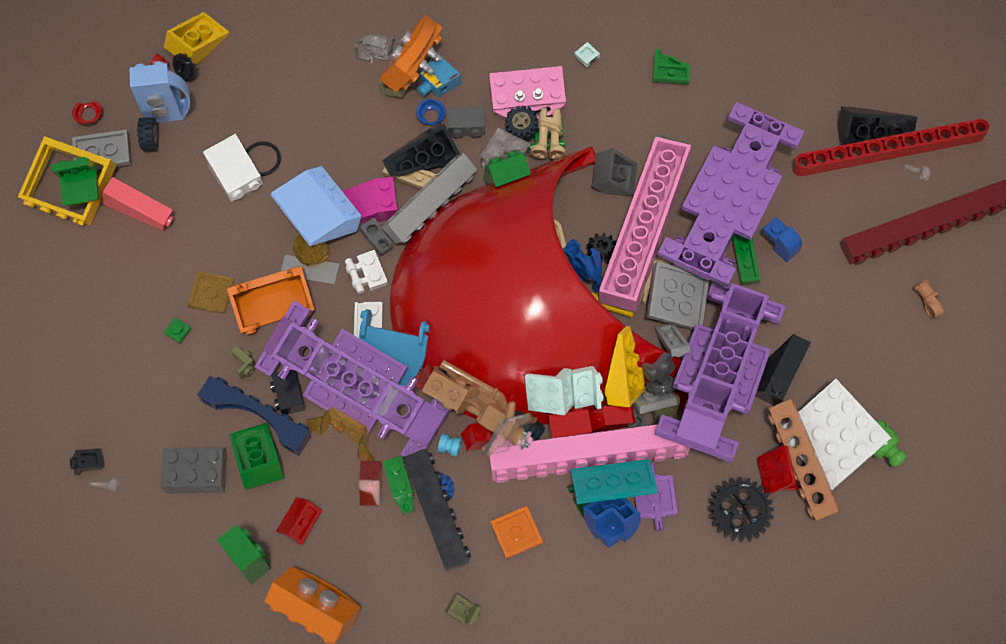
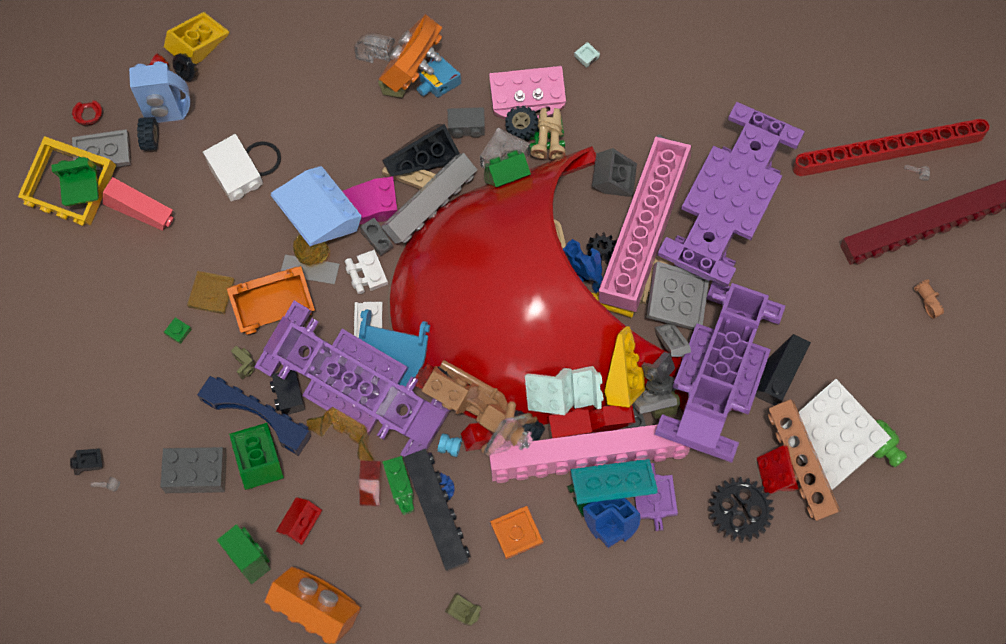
blue piece [416,99,446,125] -> none
green wing [653,48,690,84] -> none
green plate [732,233,761,285] -> none
blue brick [762,217,802,262] -> none
black wedge [838,106,918,145] -> none

